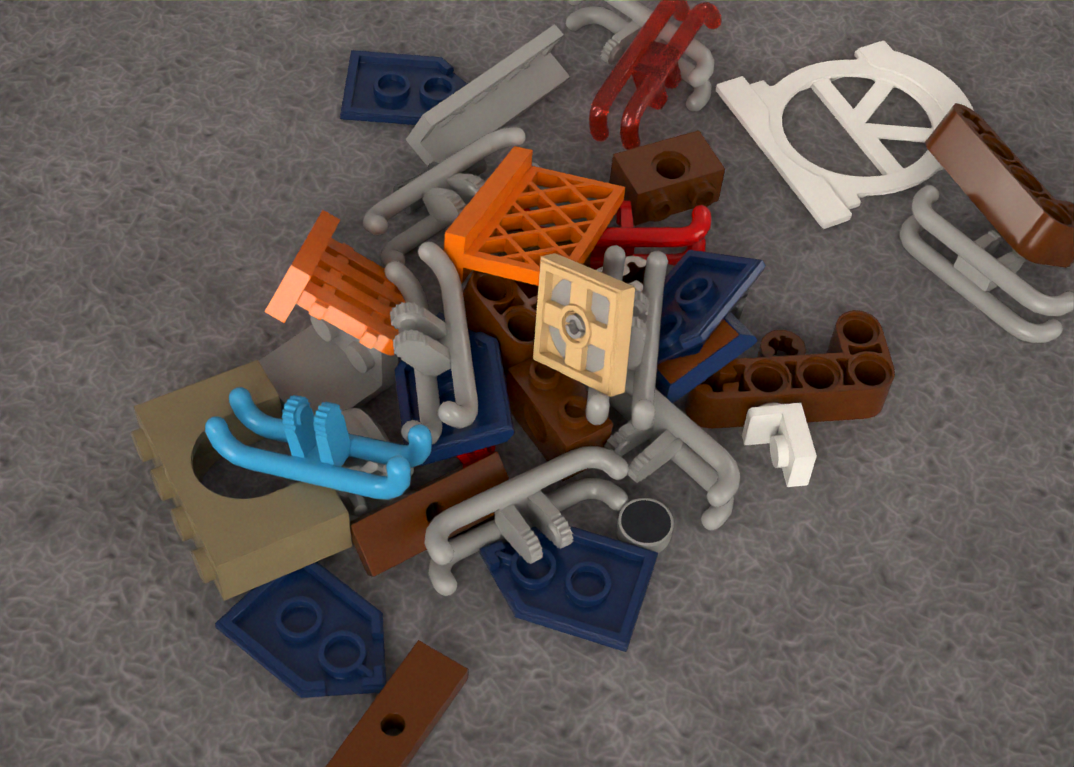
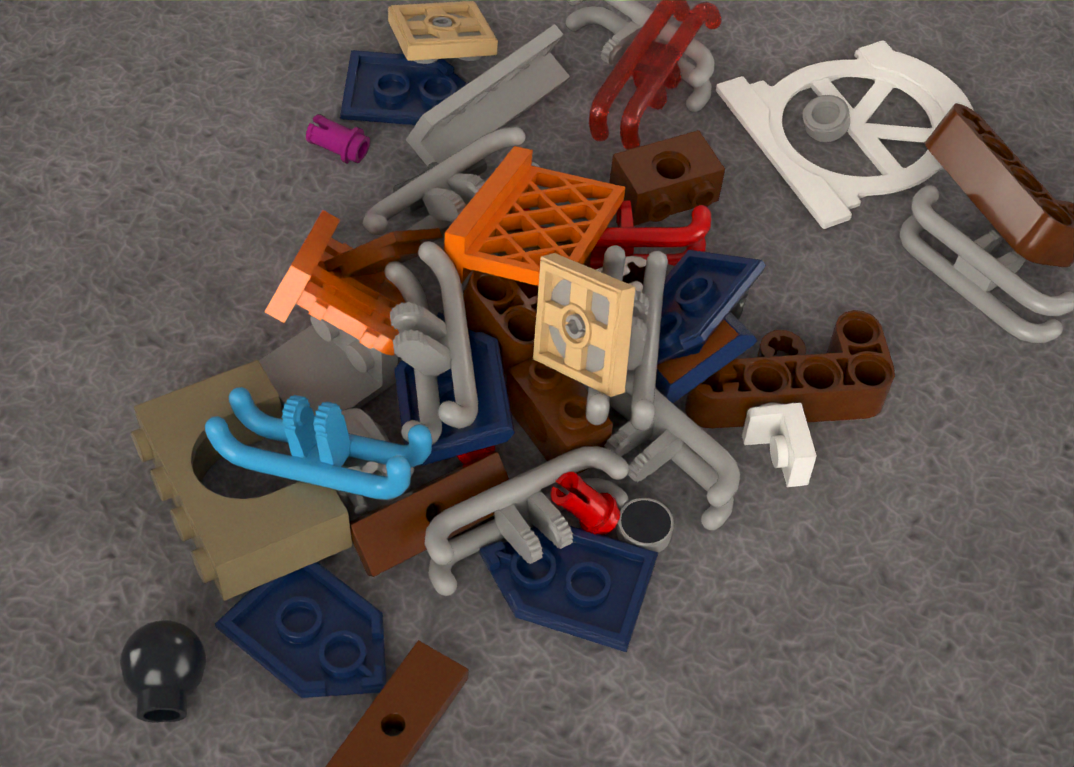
none -> black piece [120,620,206,723]
none -> magenta pin [306,114,370,164]
none -> reddish brown piece [324,228,443,278]
none -> tan piece [388,1,498,64]
none -> red pin [551,472,620,535]
none -> light grey tile [803,95,850,142]

